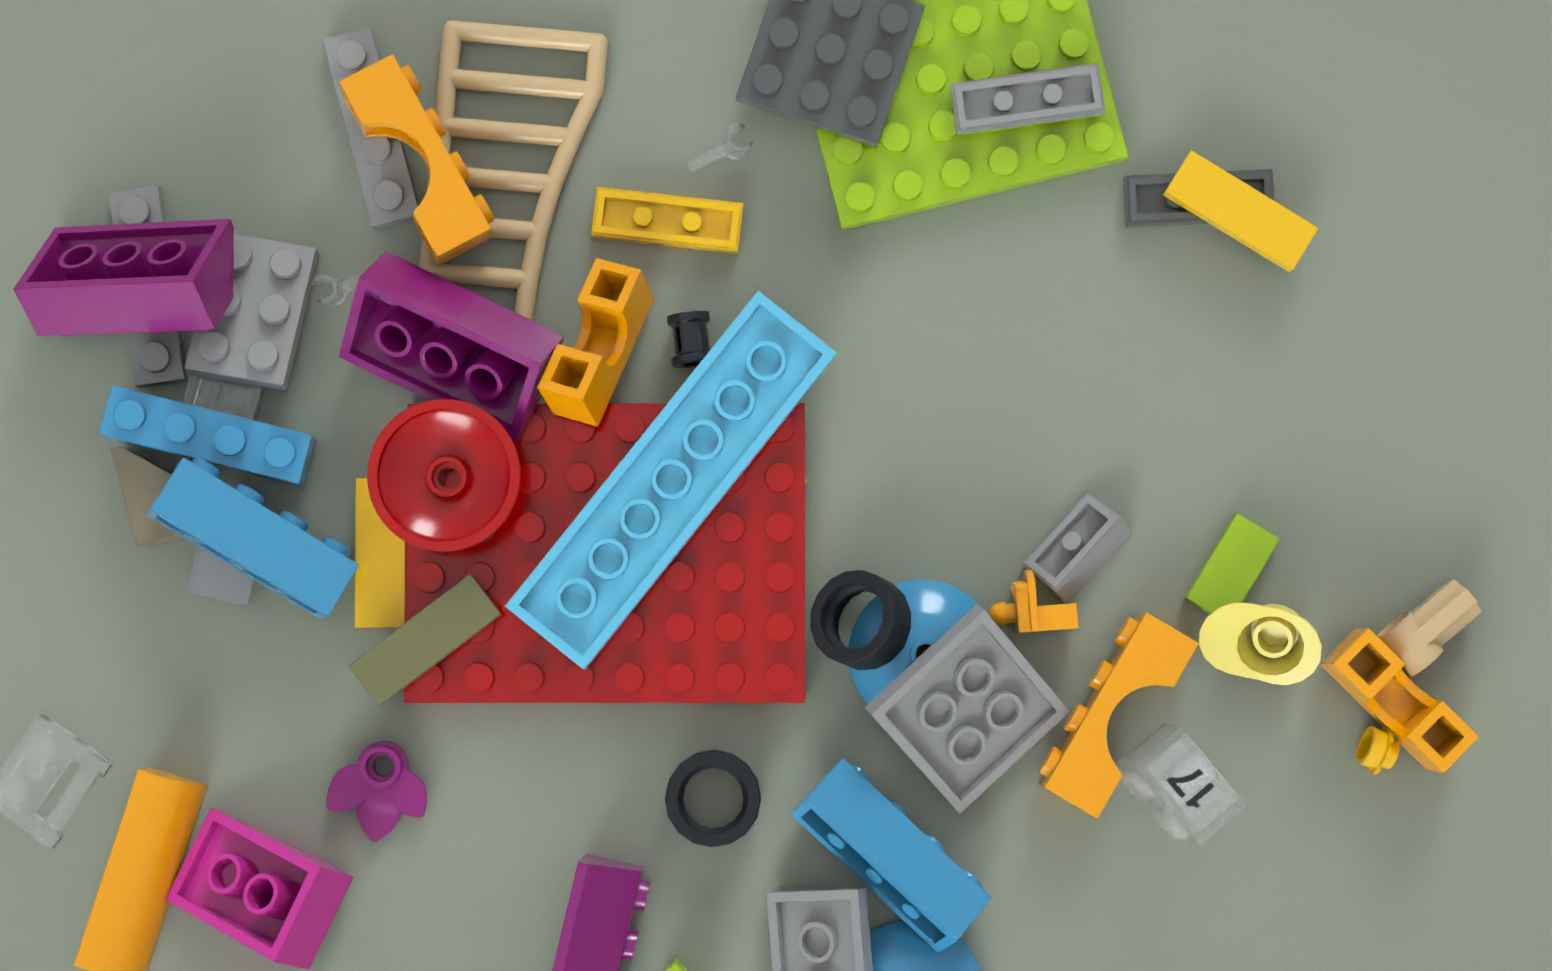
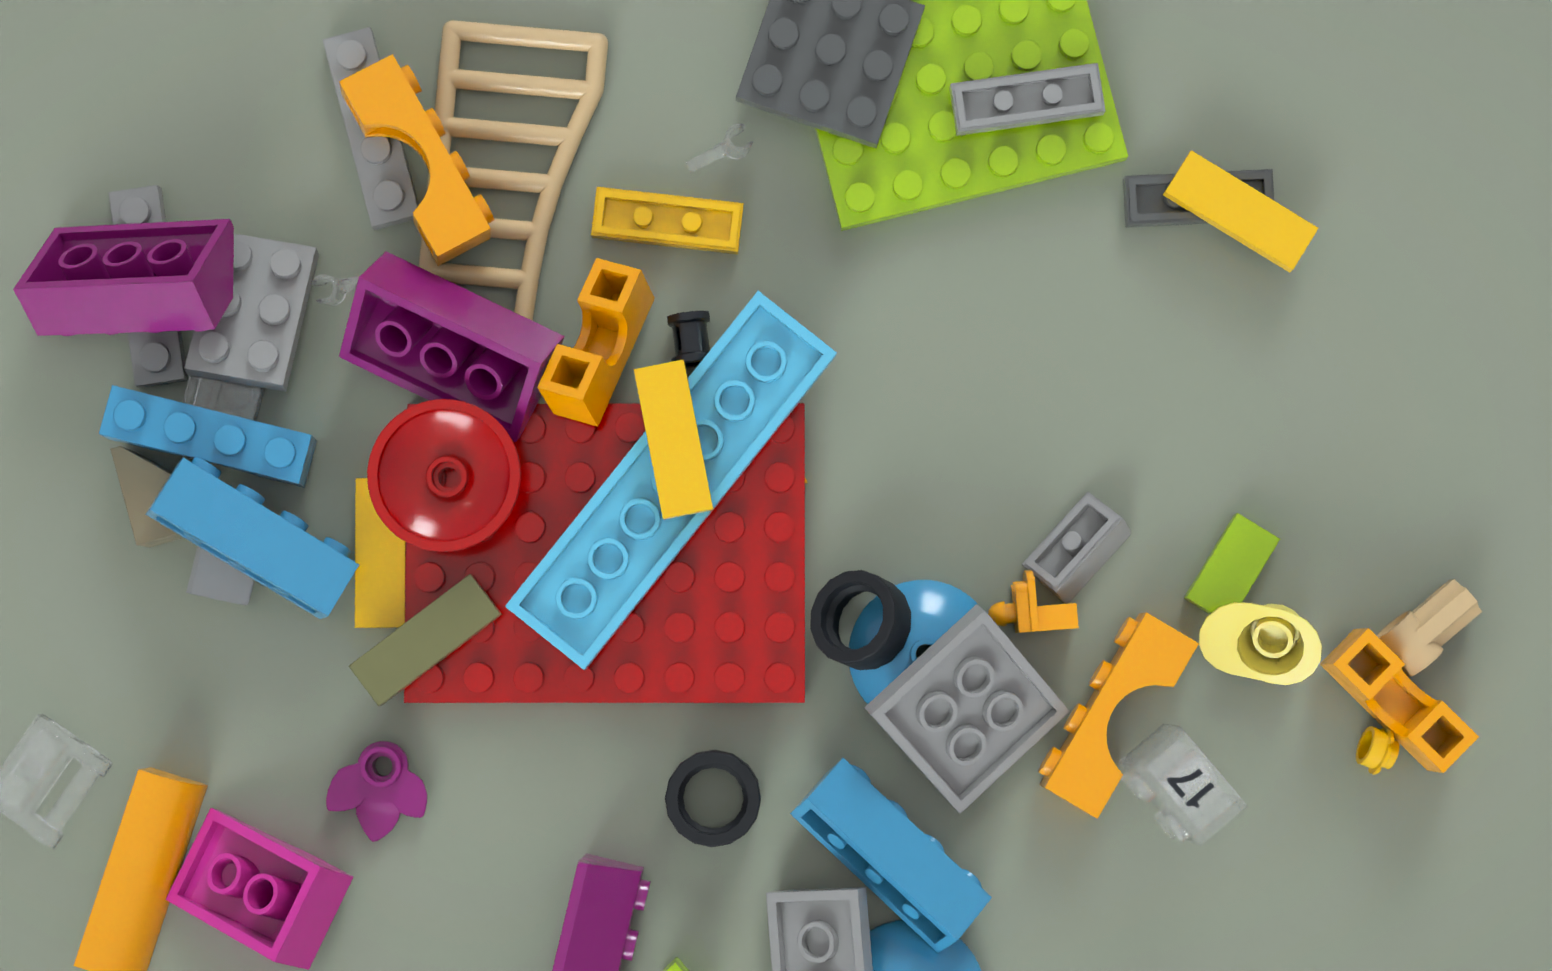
none -> yellow tile [634,359,714,520]

